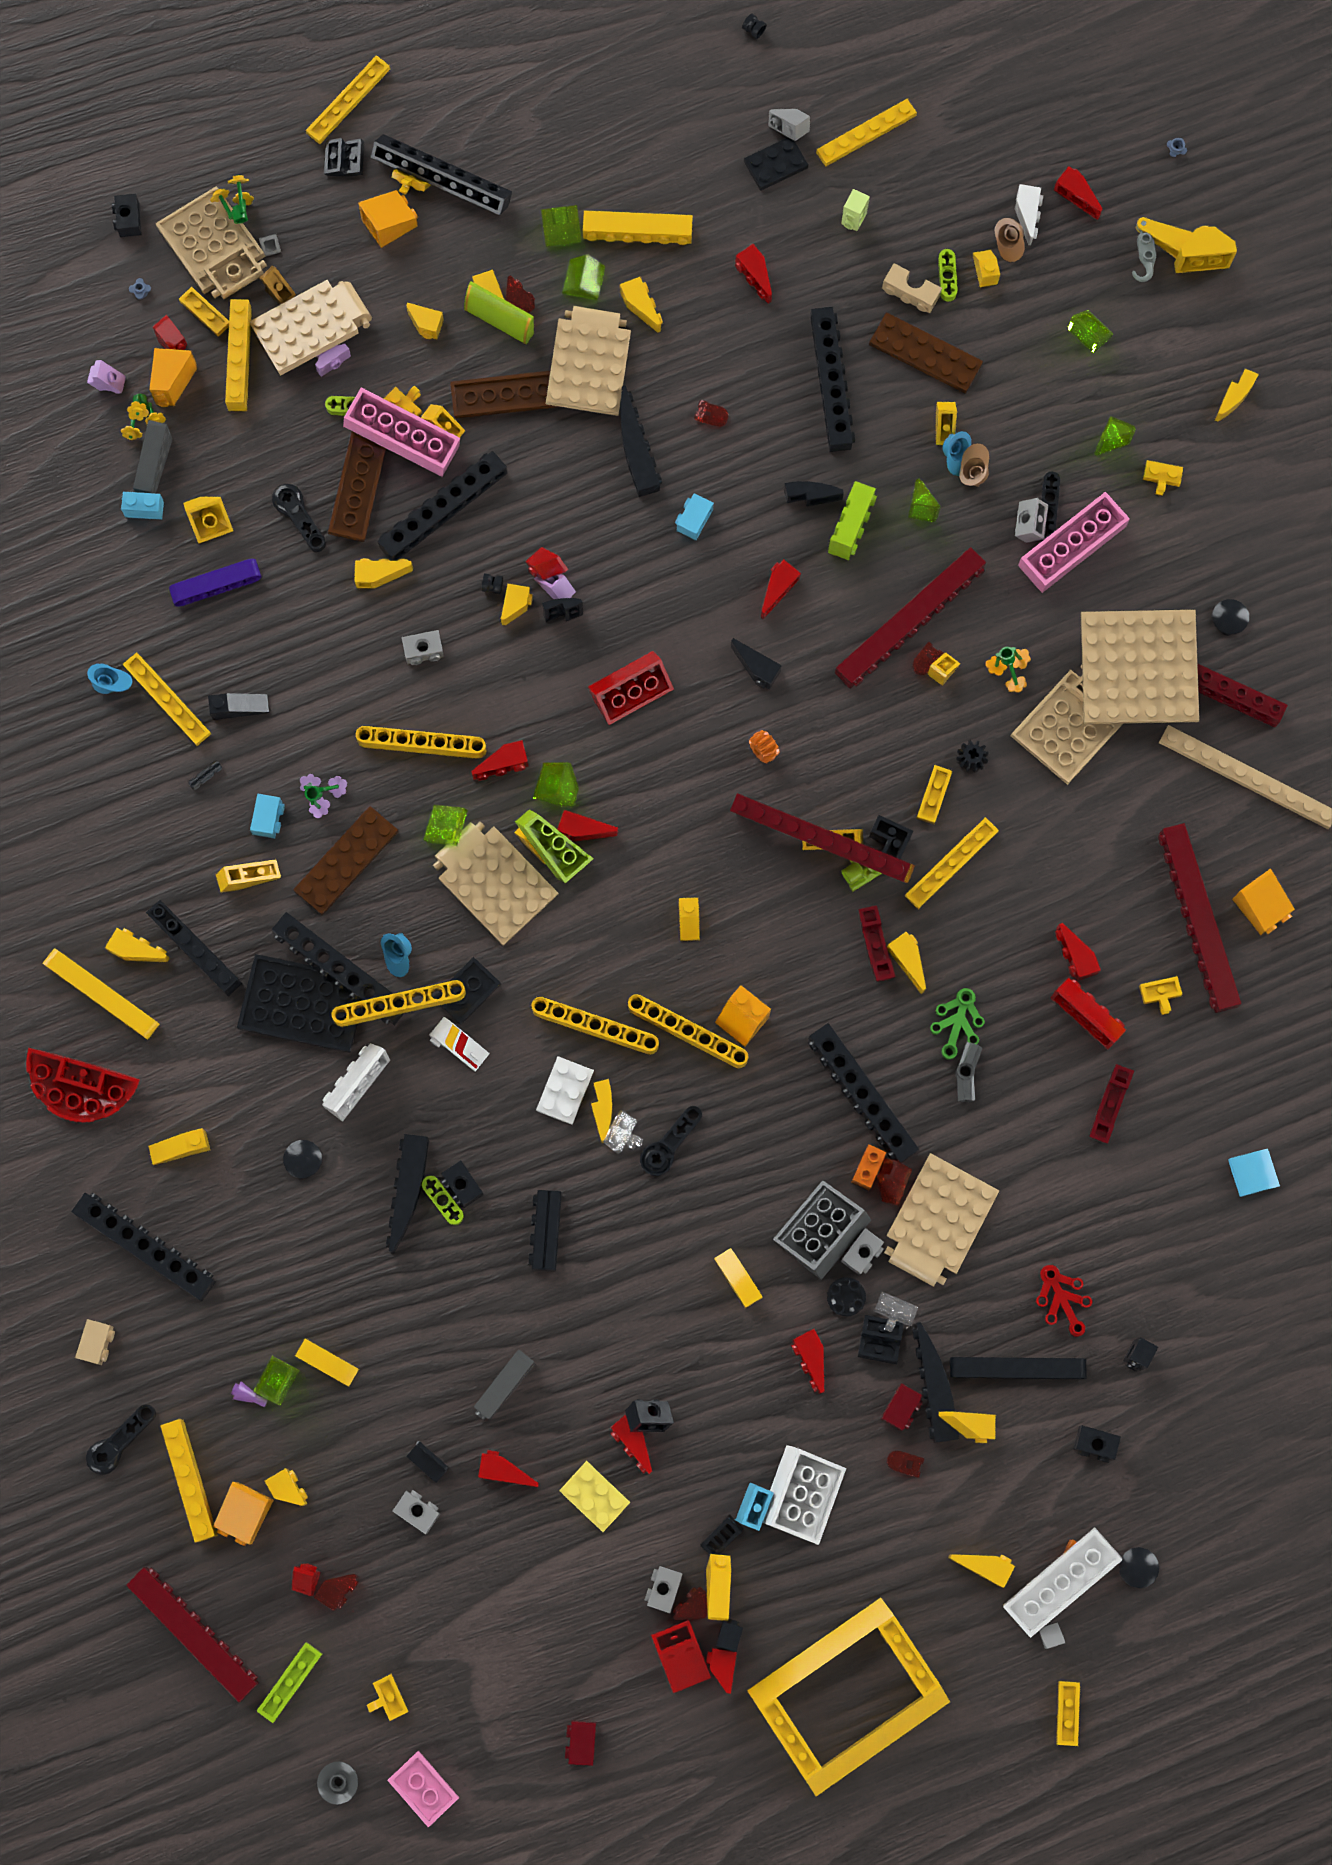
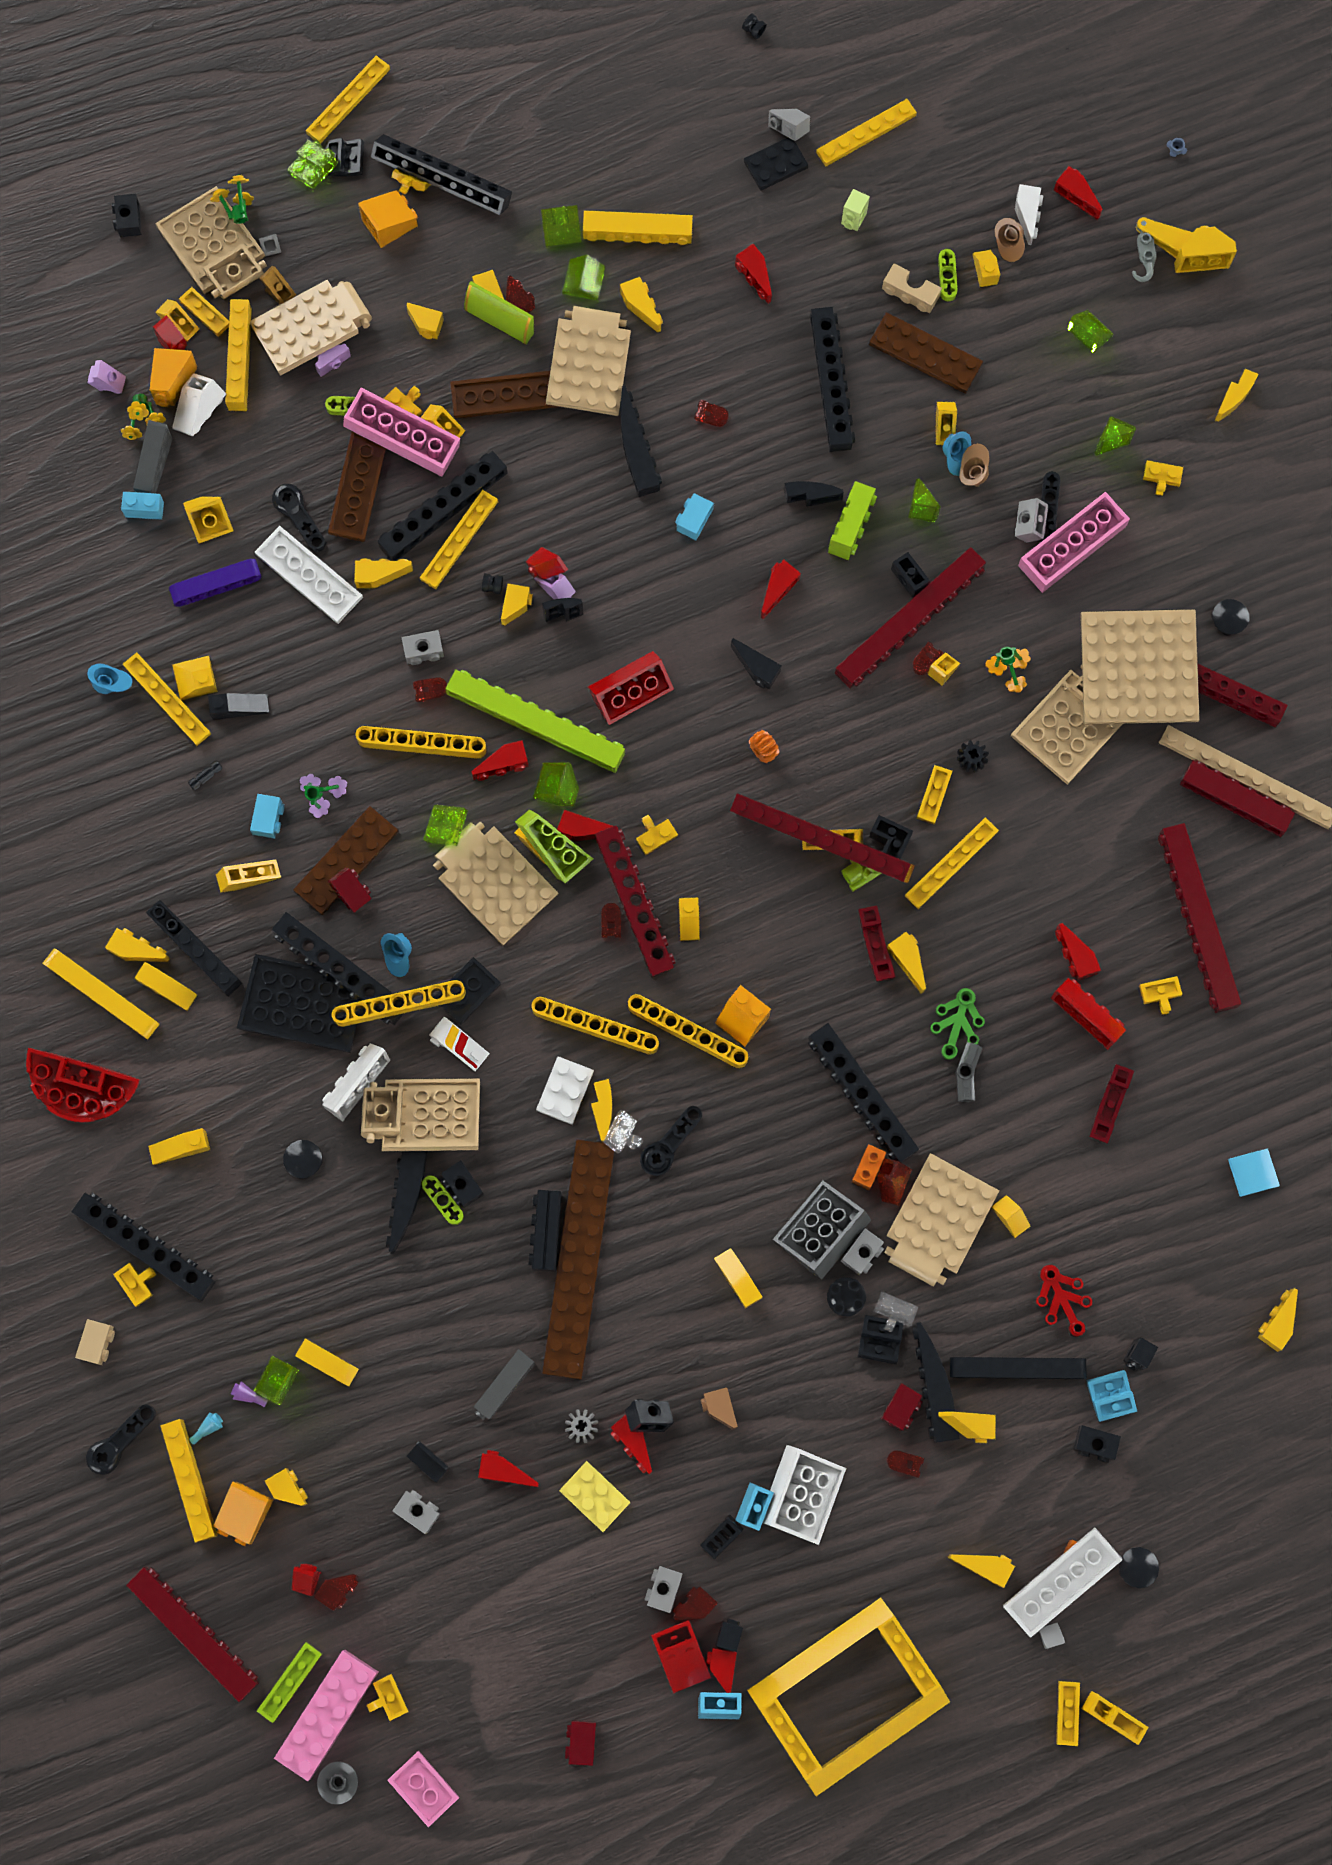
sand blue plate [129,278,151,299] -> none
yellow slope [706,1554,731,1621] -> none
red slope [791,1329,824,1394] -> none
light orange slope [1232,869,1295,935] -> none
none -> yellow plate [113,1263,157,1307]
none -> yellow slope [135,962,197,1011]
none -> yellow slope [156,299,200,342]
none -> white slope [172,373,226,436]
none -> yellow slope [172,656,218,700]
none -> medium azure cone [189,1412,223,1445]
none -> white plate [254,526,363,624]
none -> bright pink brick [274,1650,378,1781]
none -> clear neon green plate [287,140,337,189]
none -> dark red brick [327,867,372,913]
none -> tan plate [361,1079,480,1151]
none -> clear red plate [413,677,447,702]
none -> yellow plate [420,490,498,589]
none -> lime brick [445,669,625,773]
none -> reddish brown plate [542,1139,615,1380]
none -> light grey gear [565,1409,598,1443]
none -> dark red brick [595,825,676,977]
none -> clear red plate [601,903,621,938]
none -> yellow plate [636,815,678,855]
none -> medium azure brick [698,1692,741,1719]
none -> medium nougat slope [700,1388,738,1429]
none -> black brick [891,552,930,598]
none -> yellow slope [991,1195,1030,1238]
none -> yellow slope [1081,1691,1149,1745]
none -> medium azure slope [1086,1370,1137,1422]
none -> dark red brick [1179,761,1295,837]
none -> yellow slope [1258,1288,1298,1352]

